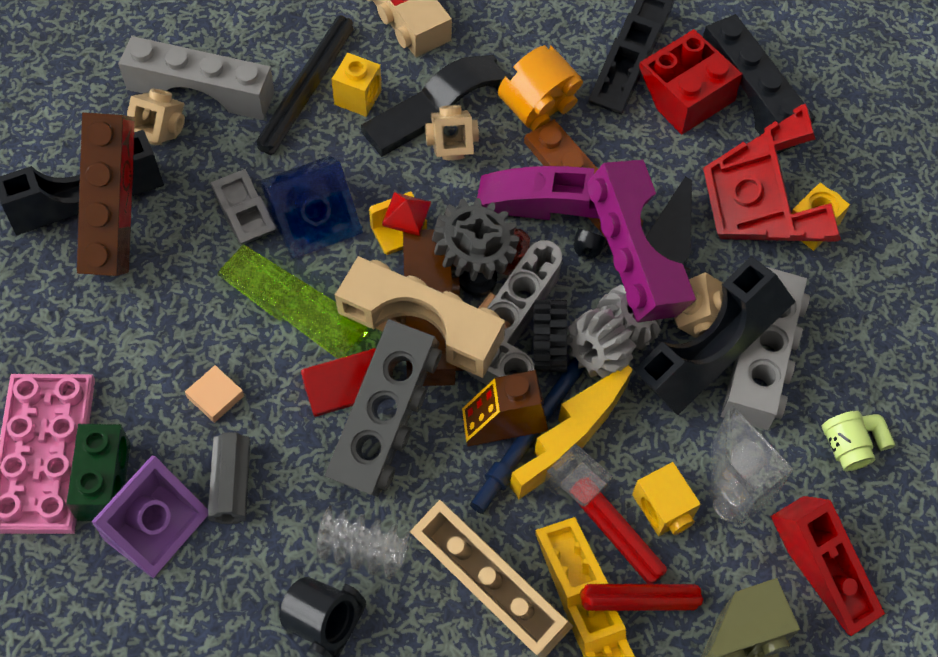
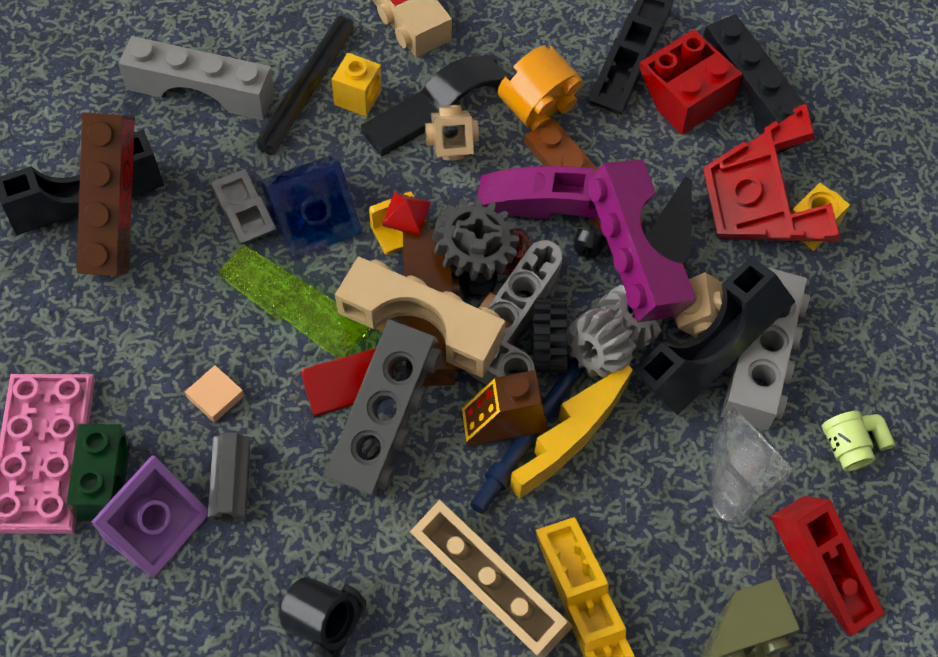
tan brick [127,88,185,145] -> none
clear piece [317,505,413,580] -> none
clear panel [544,443,613,506] -> none
red axle [570,478,667,584] -> none
red axle [580,584,703,611] -> none
yellow brick [632,462,701,537] -> none

